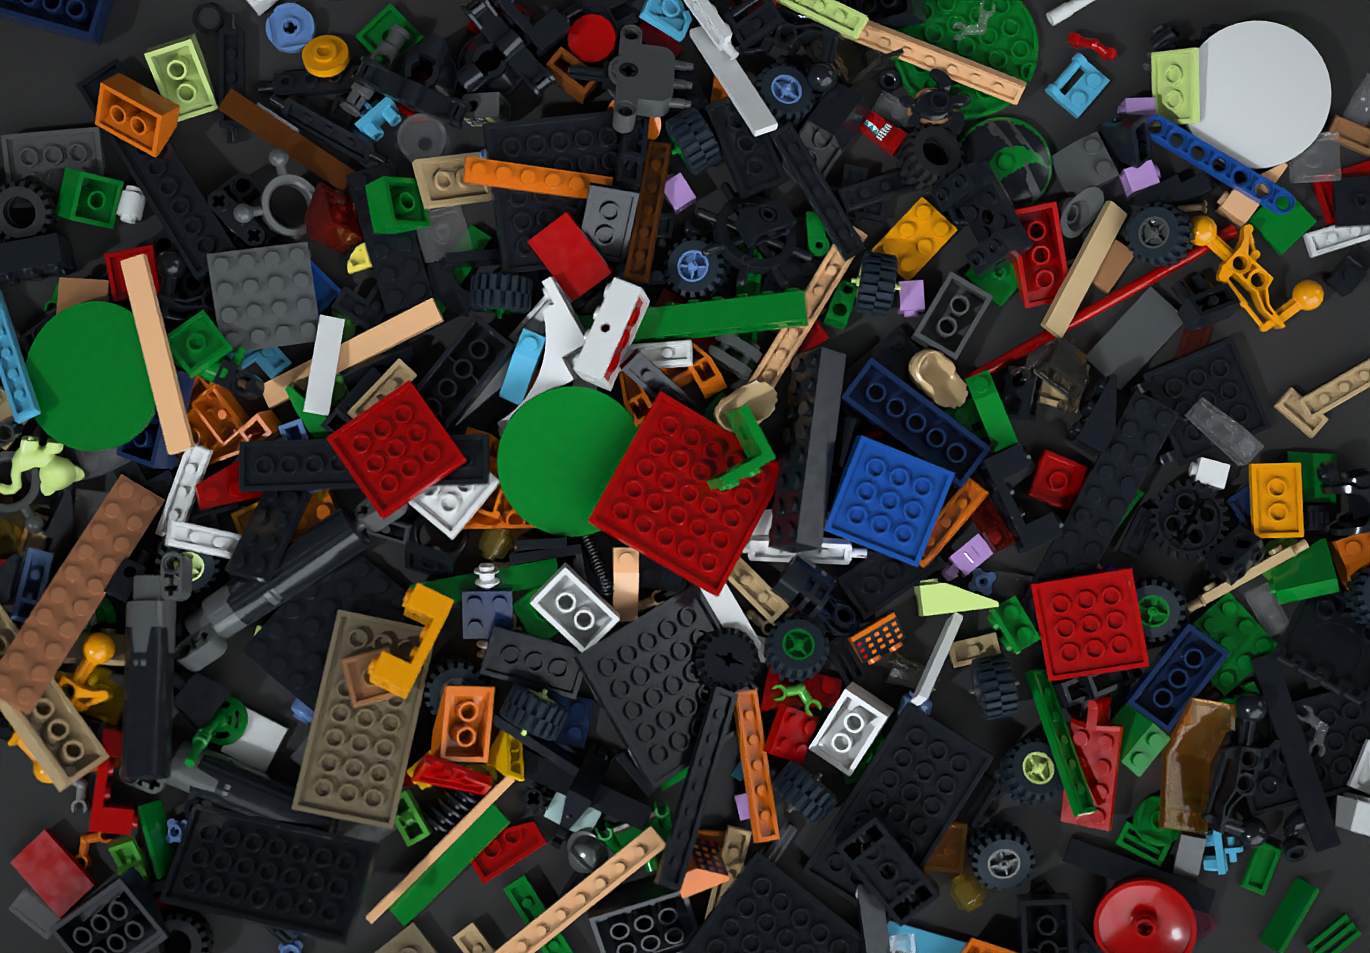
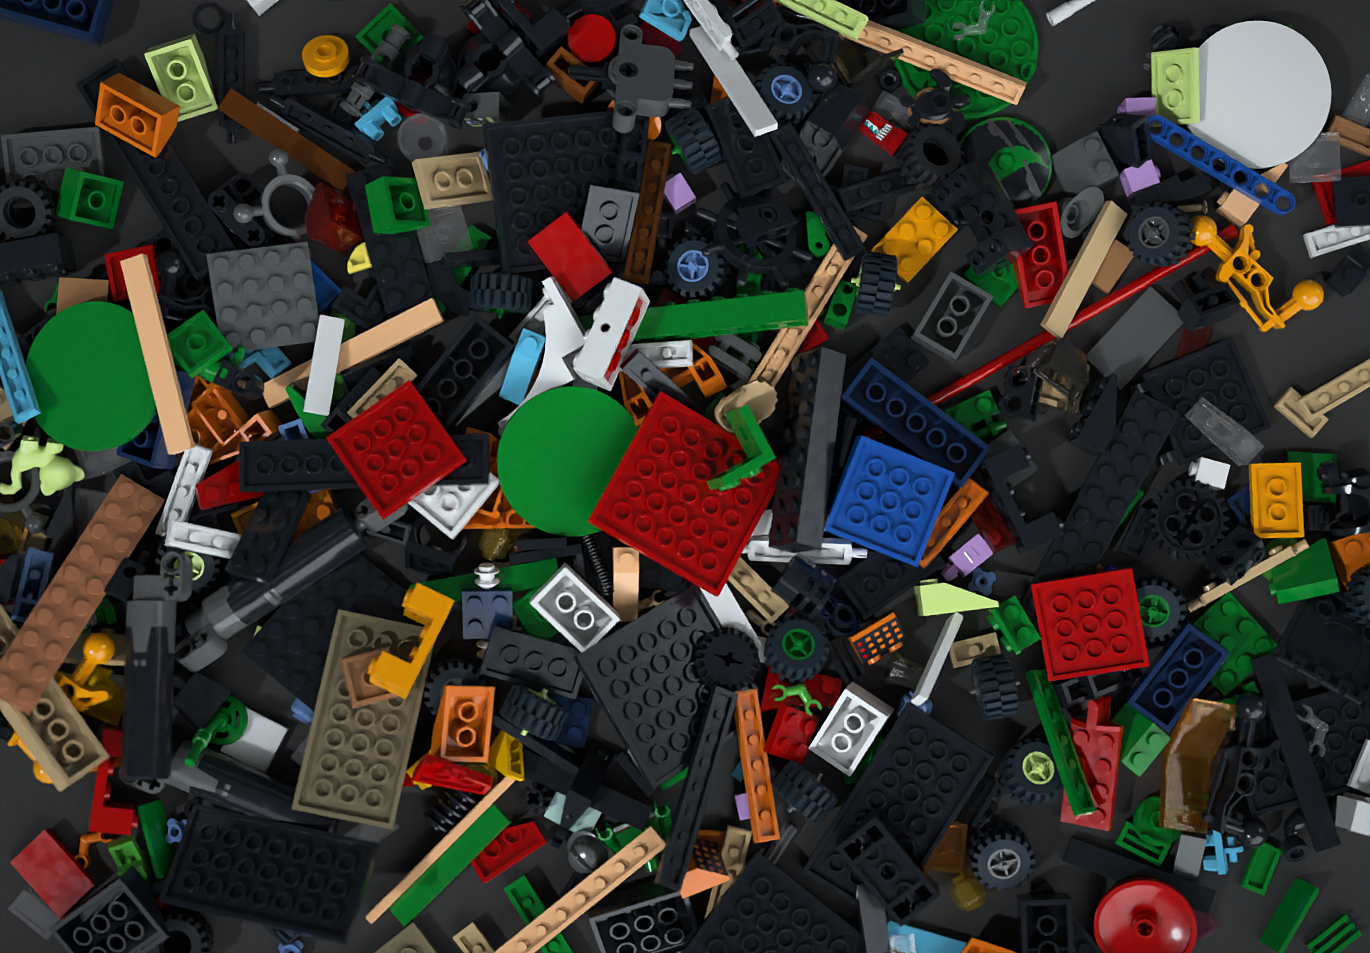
light grey arm [71,778,90,813] -> none
white brick [117,185,147,224] -> none
medium blue plate [266,3,316,53] -> none
bright green brick [395,788,434,847] -> none
orange plate [462,156,613,199] -> none
lavender brick [896,280,925,318] -> none
tan hair [908,348,968,409] -> none
green slope [965,370,1019,453] -> none
red tile [1025,449,1088,512] -> none
medium azure plate [1045,53,1110,119] -> none
red arm [1066,32,1118,61] -> none
clear plate [1244,582,1289,637] -> none
green tile [1247,186,1317,256] -> none

